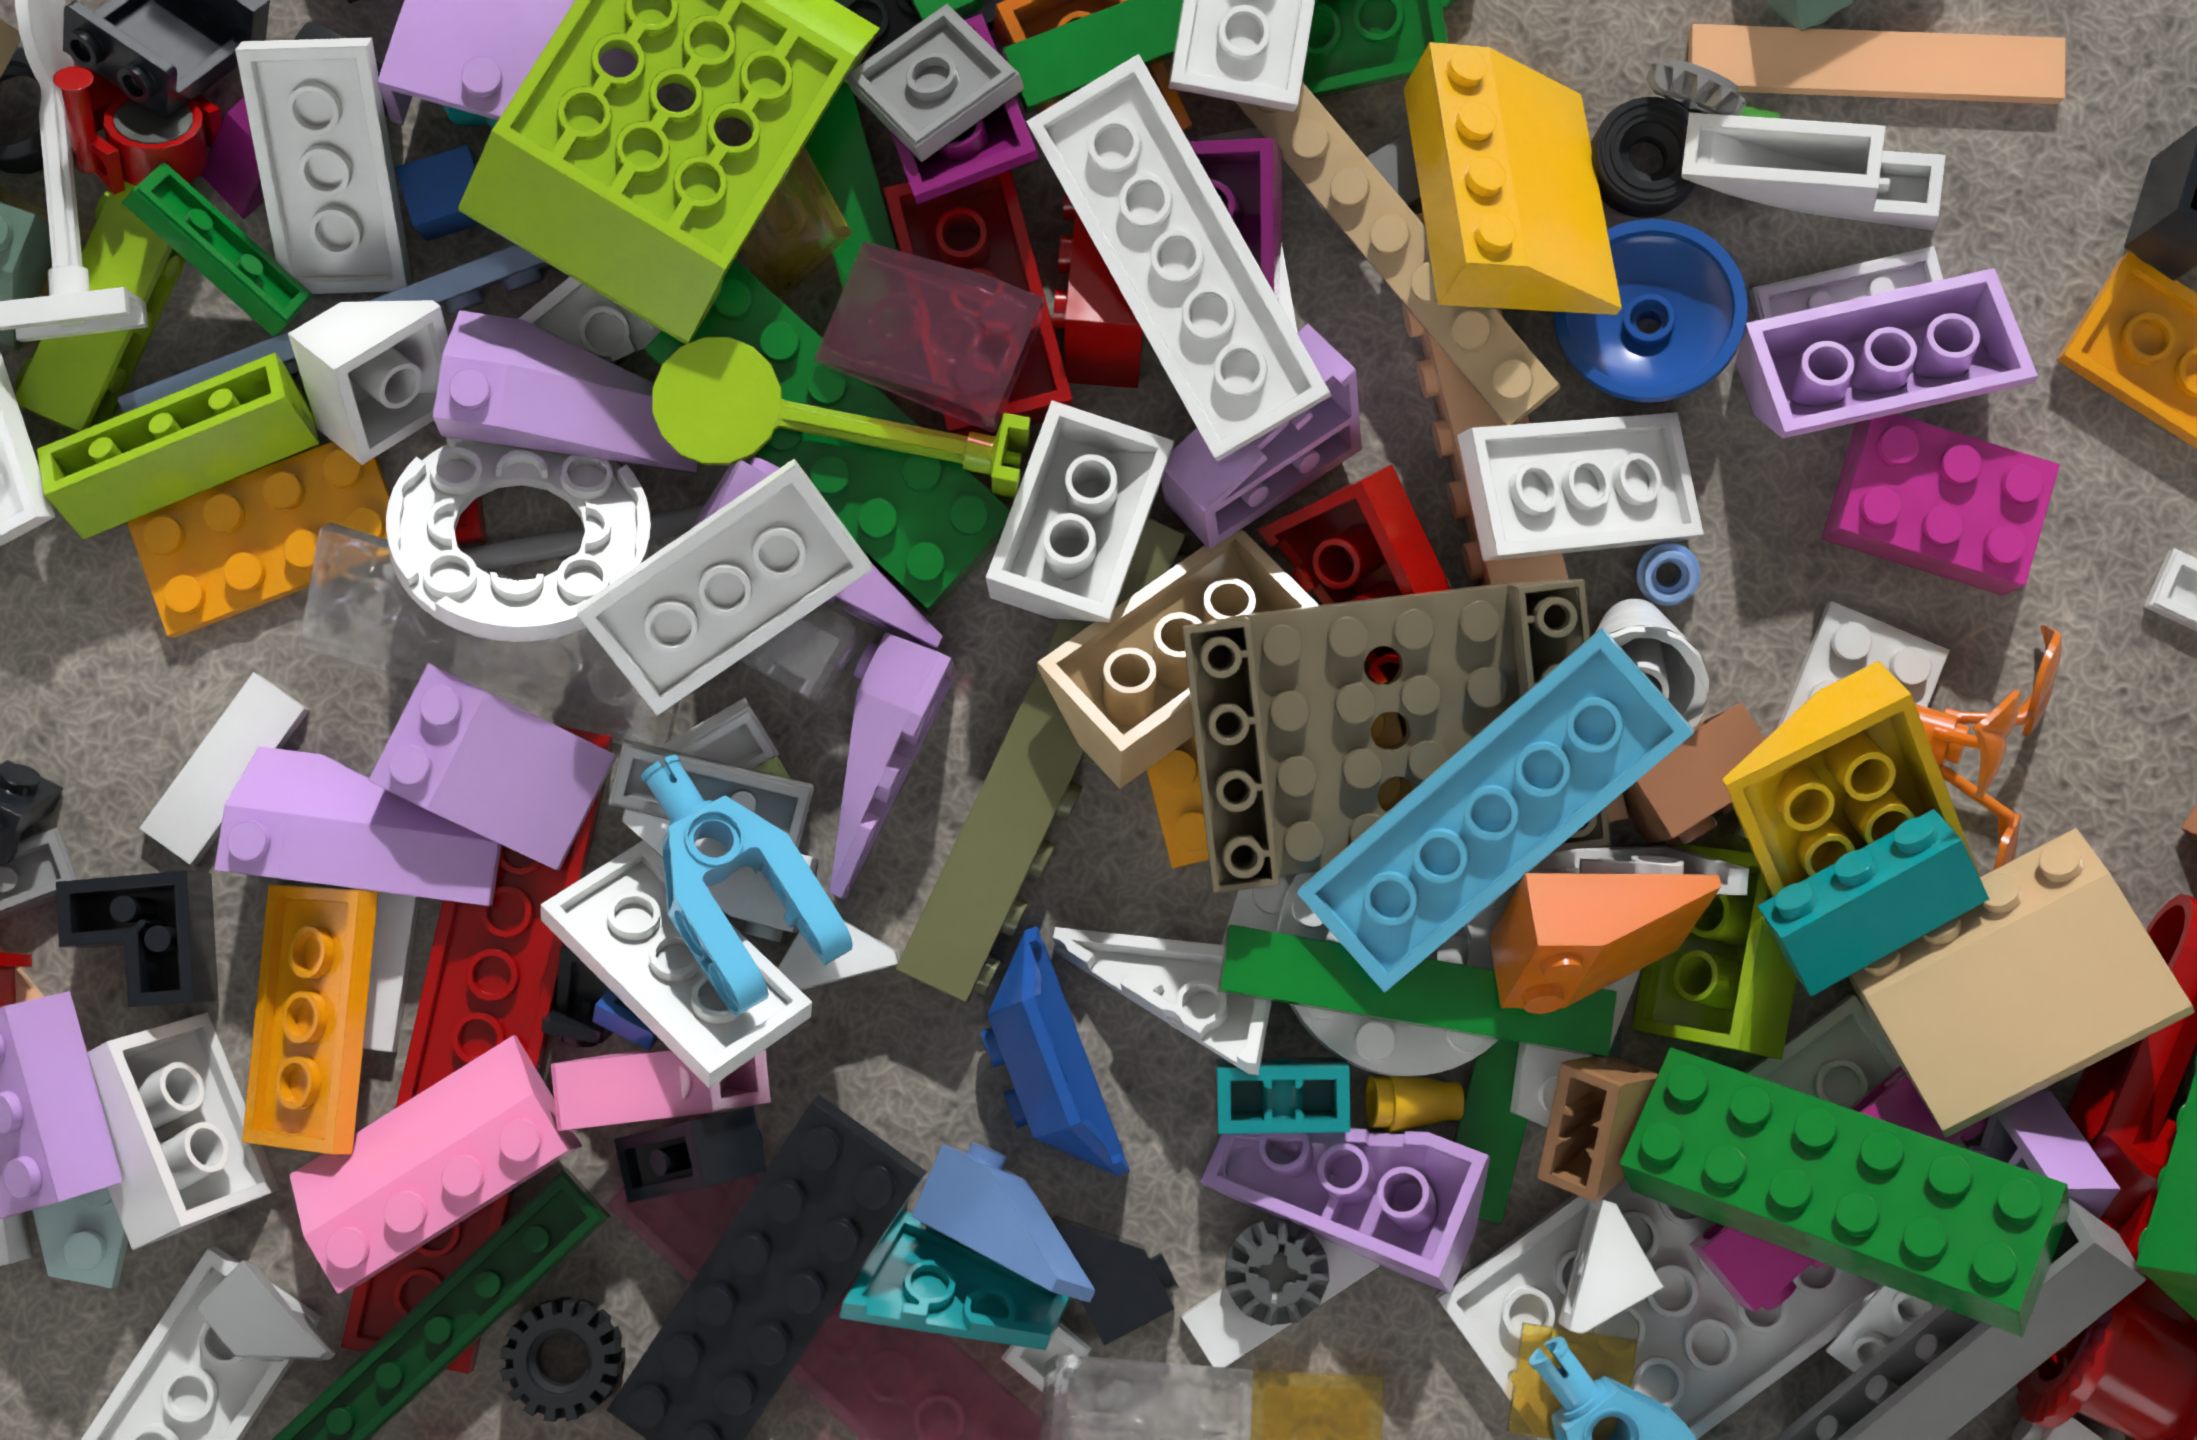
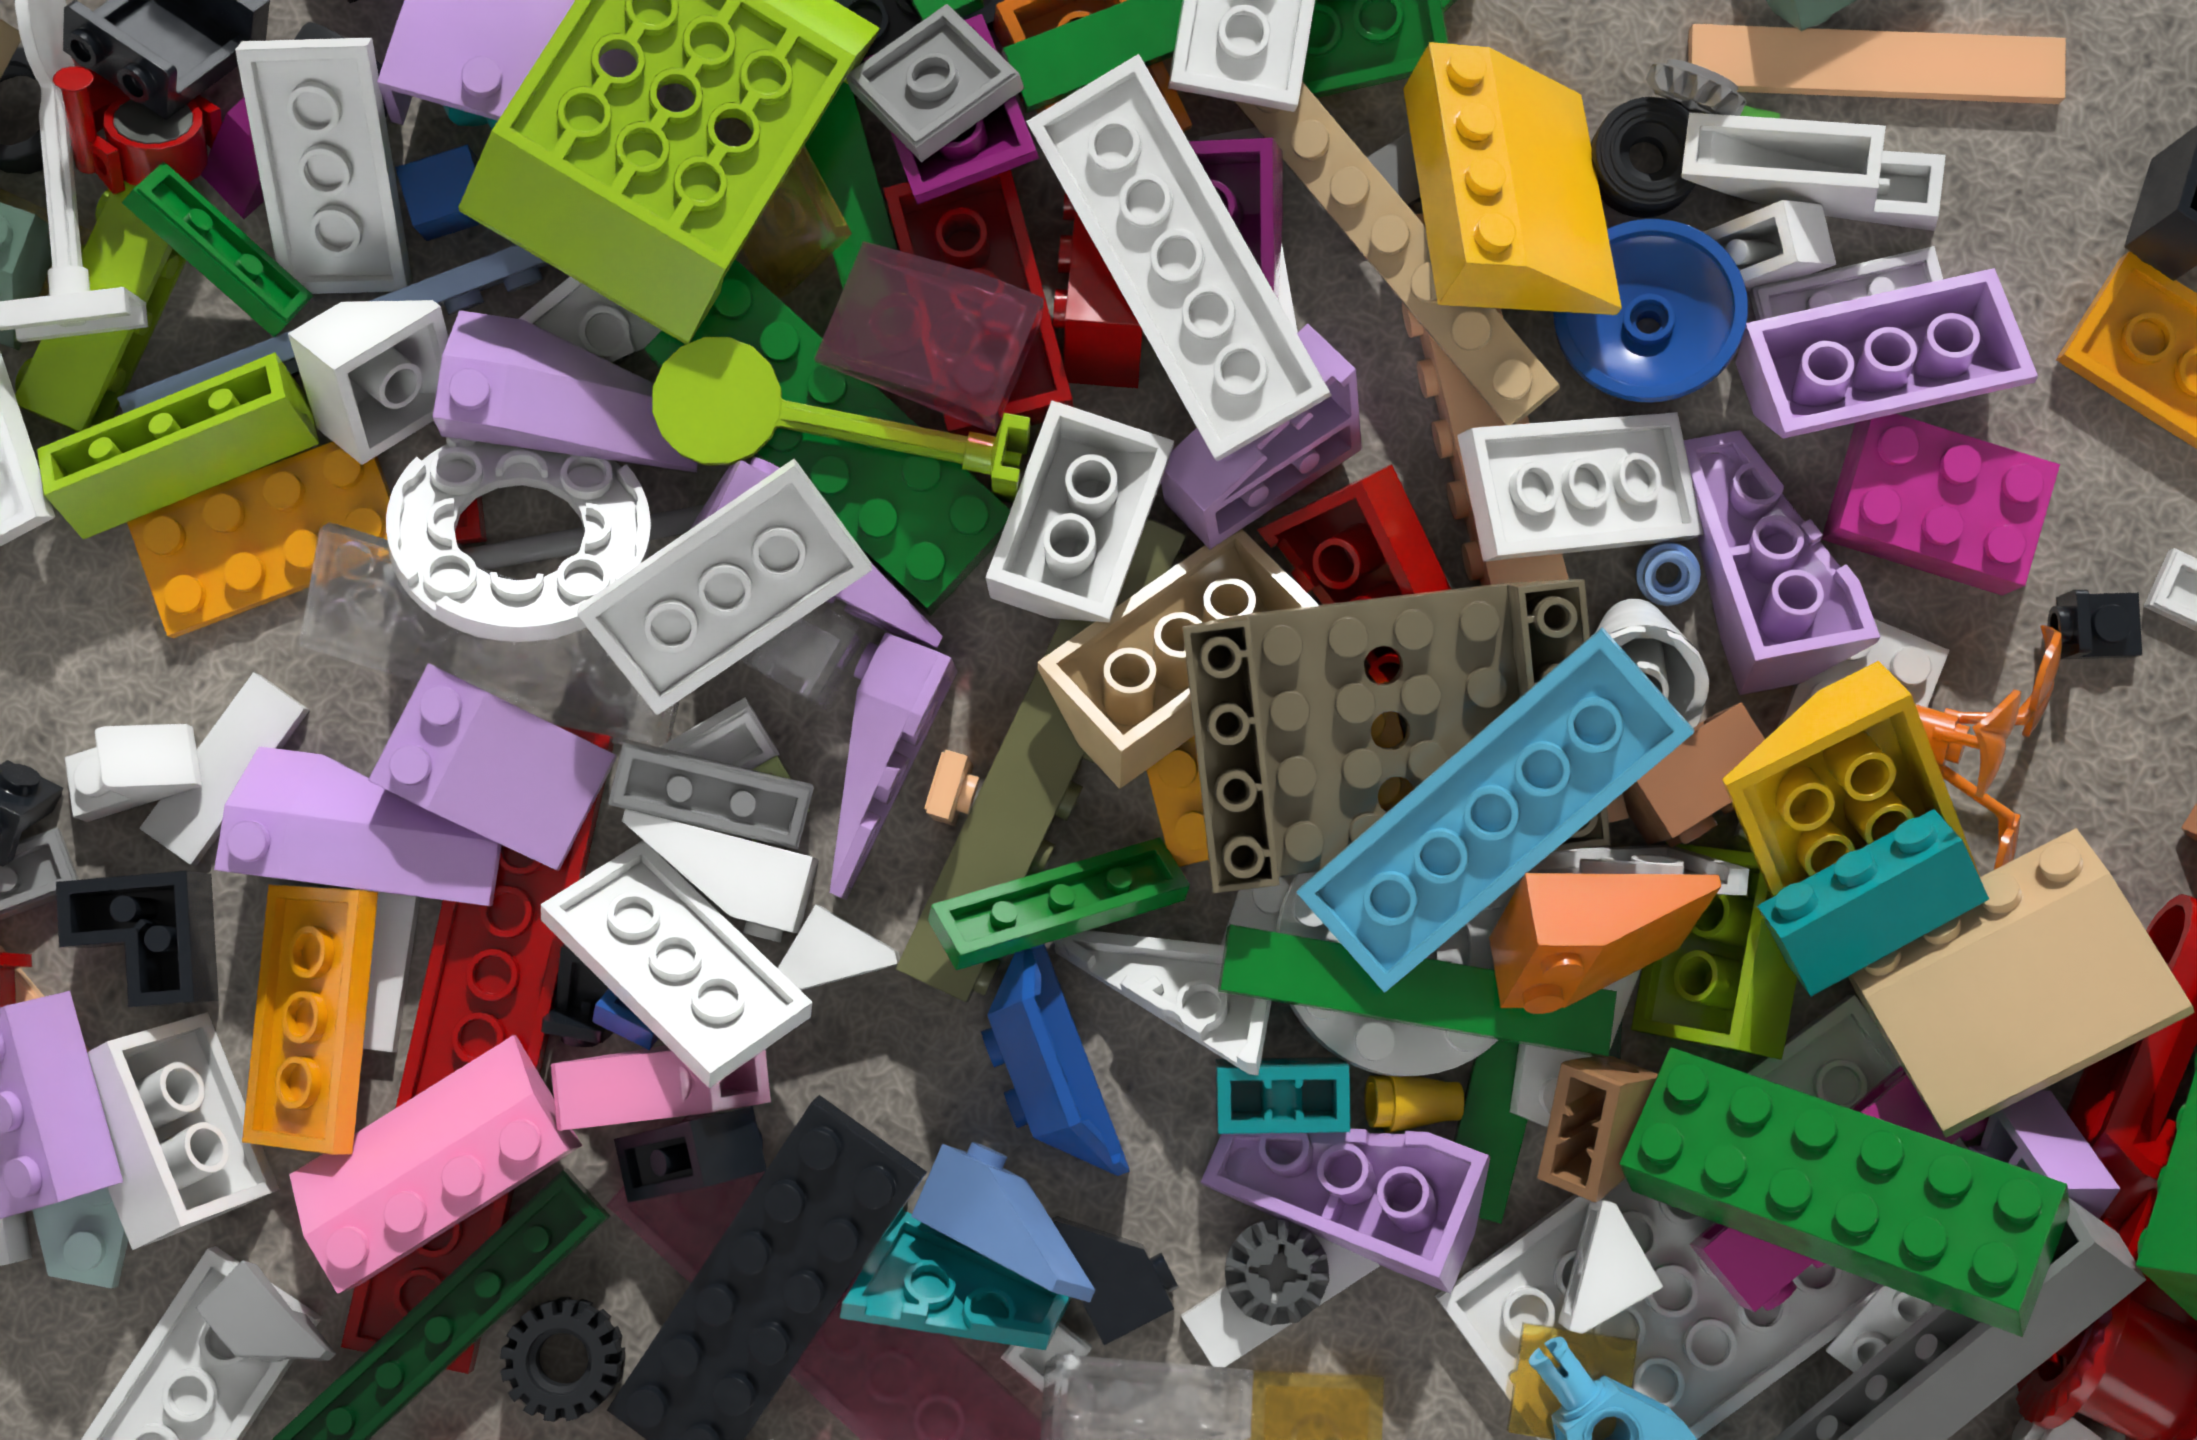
medium azure piece [641,754,853,1016] -> none
none -> white slope [65,724,202,822]
none -> light nougat plate [924,749,980,826]
none -> green plate [928,837,1190,971]
none -> lavender wedge [1684,430,1880,695]
none -> white slope [1704,200,1837,291]
none -> black bracket [2047,589,2142,659]

